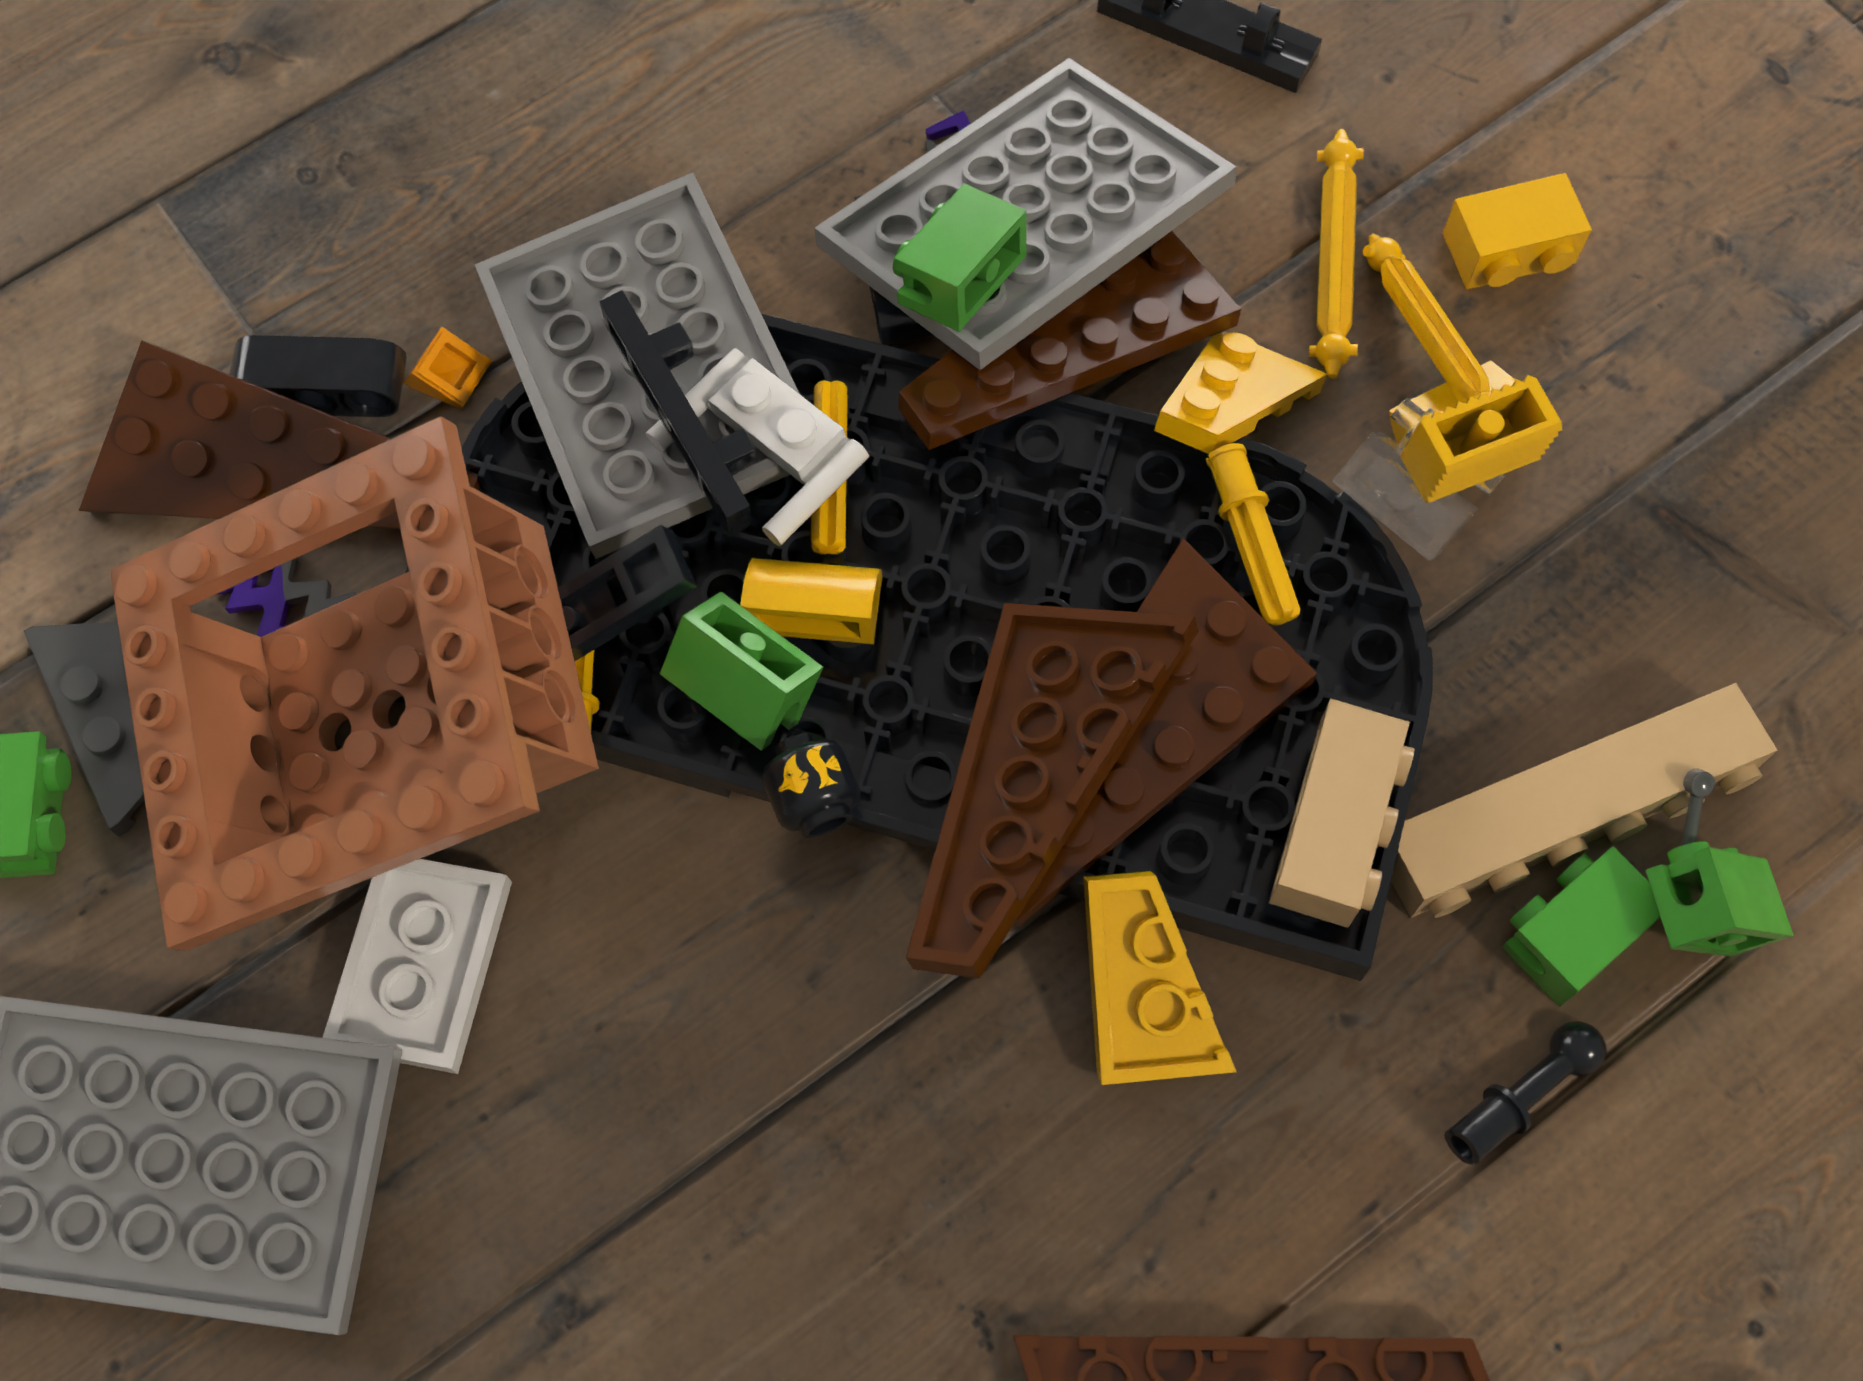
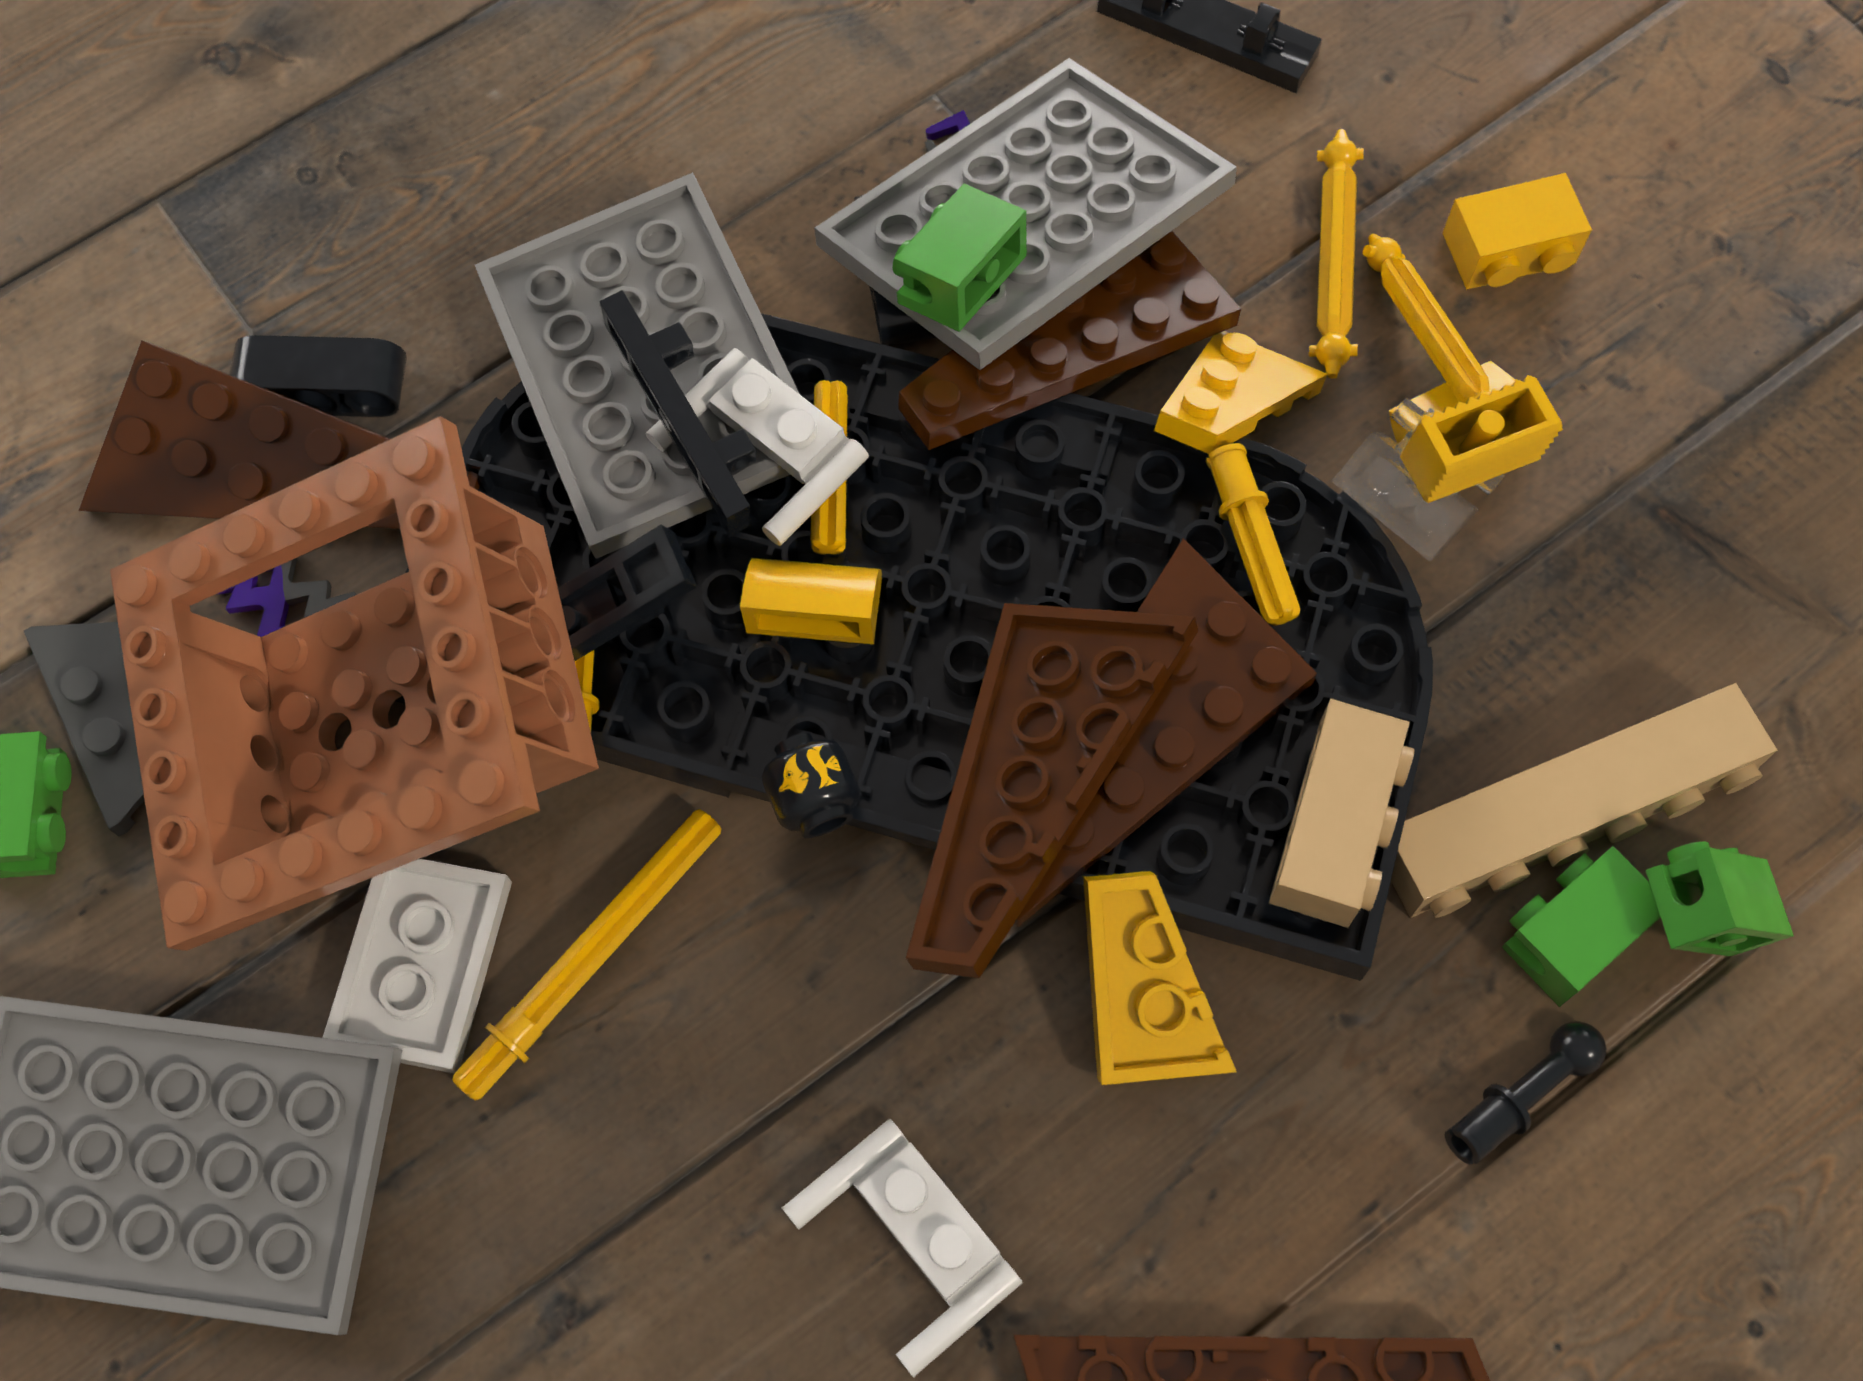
light orange slope [403,327,492,409] -> none
bright green brick [660,592,823,751] -> none
dark grey hinge [1681,768,1715,846] -> none
none -> yellow axle [452,809,722,1100]
none -> white plate [782,1118,1023,1378]

